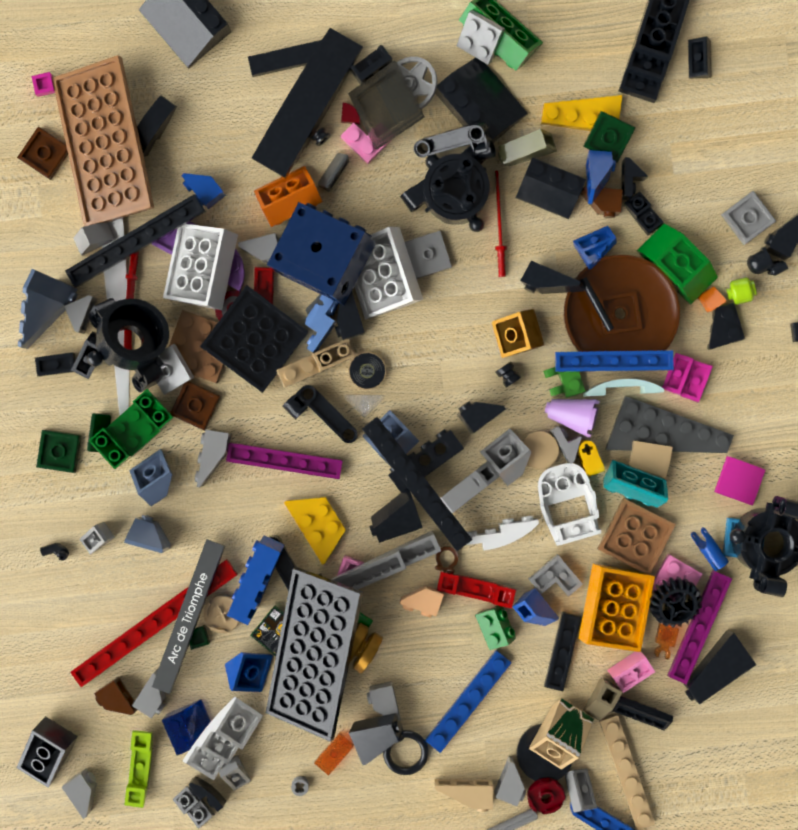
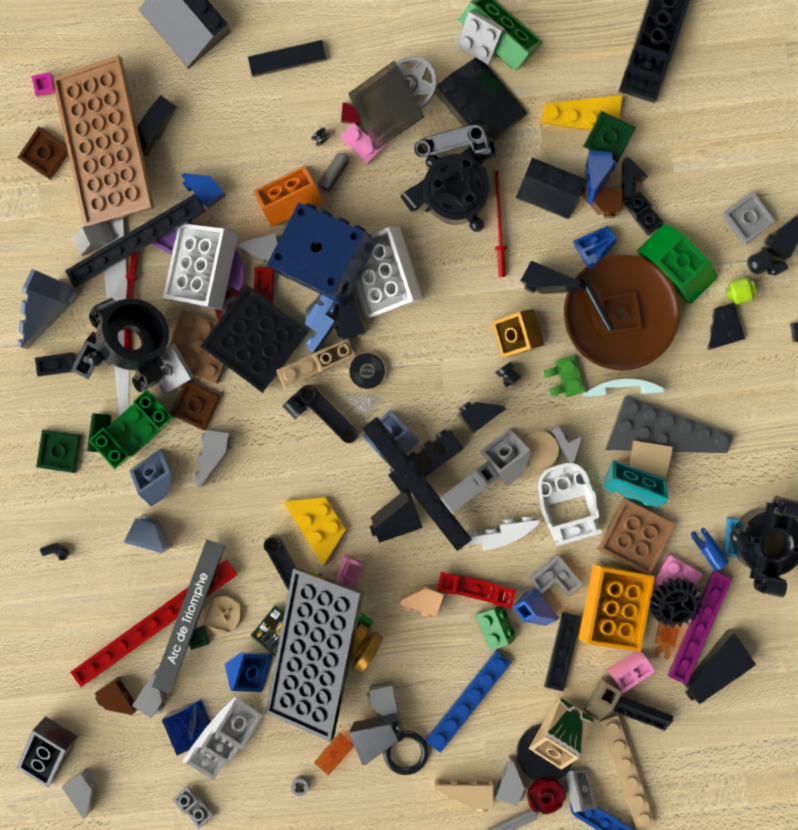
light grey slope [64,295,98,334] -> none
light grey slope [80,522,115,555] -> none
lime slope [124,730,153,808] -> none
black slope [189,776,226,812] -> none
light grey slope [219,756,251,790] -> none
magenta plate [226,442,343,479] -> none
blue wedge [227,535,285,625] -> none
black slope [252,28,363,179] -> none
light grey slope [330,530,441,590] -> none
black hinge [350,45,393,86] -> none
light grey plate [405,231,452,279] -> none
reddish brown piece [435,546,458,573] -> none
slope [498,129,557,166] -> none
lavender cone [545,399,600,438] -> none
blue plate [555,350,674,372] -> none
yellow piece [577,439,605,477] -> none
dark pink slope [662,353,713,403] -> none
black slope [688,36,712,79] -> none
orange slope [698,286,727,313] -> none
dark pink slope [714,456,765,506] -> none

